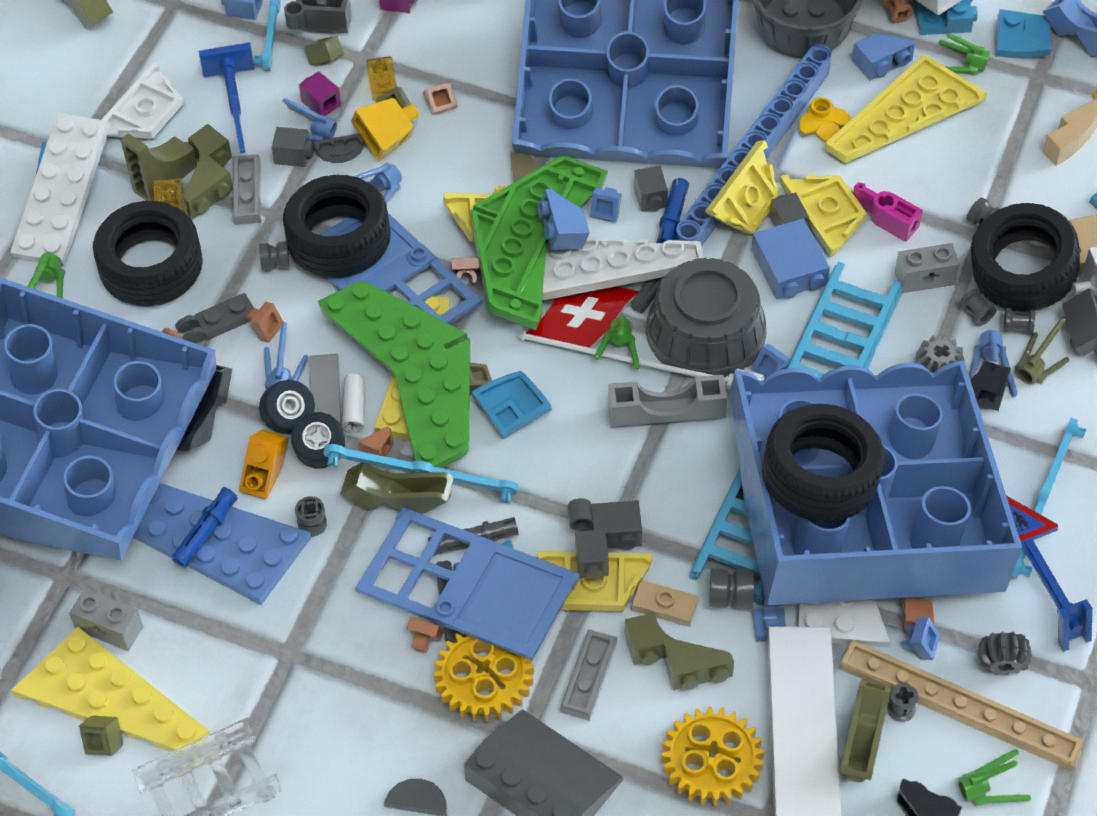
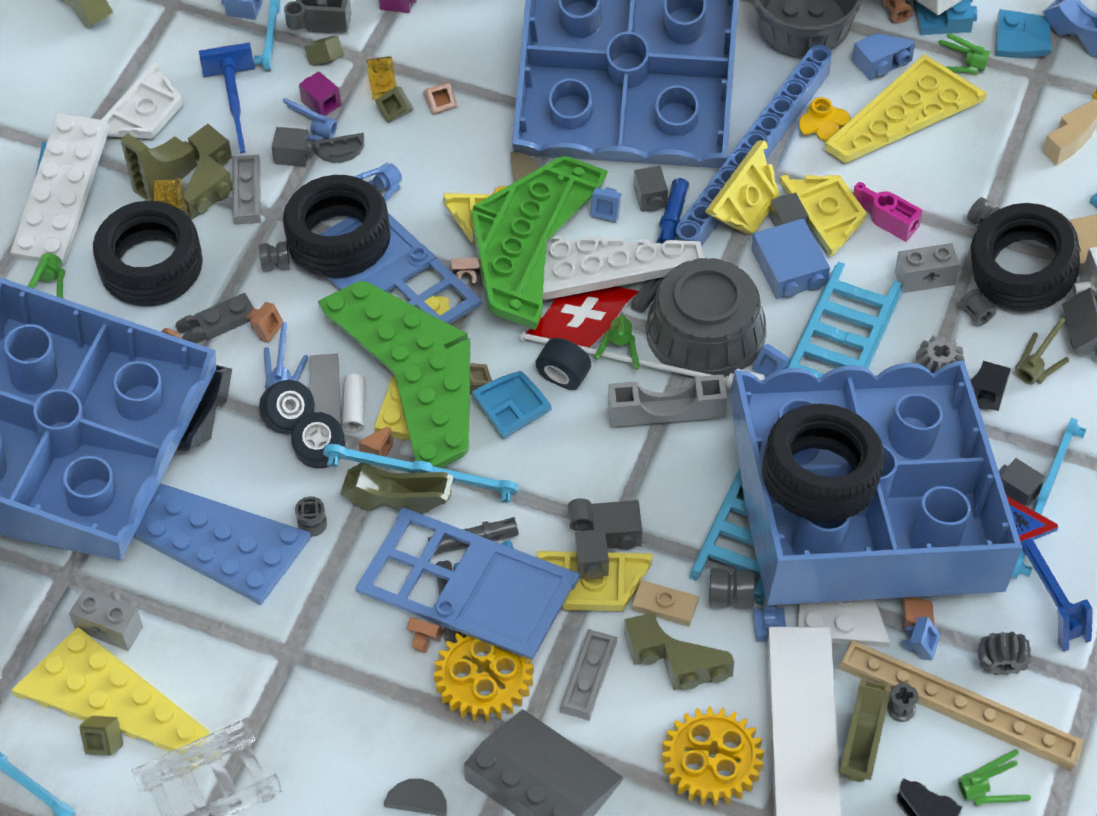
blue pin [171,487,238,568] -> none
light orange slope [239,430,289,499] -> none
yellow torso [351,98,419,162] -> none
medium blue slope [537,189,590,250] -> none
medium blue plant [969,330,1017,397] -> none
dark grey bush [1003,308,1036,335] -> none
none -> black wheel [535,338,591,390]
none -> dark grey brick [999,458,1046,507]

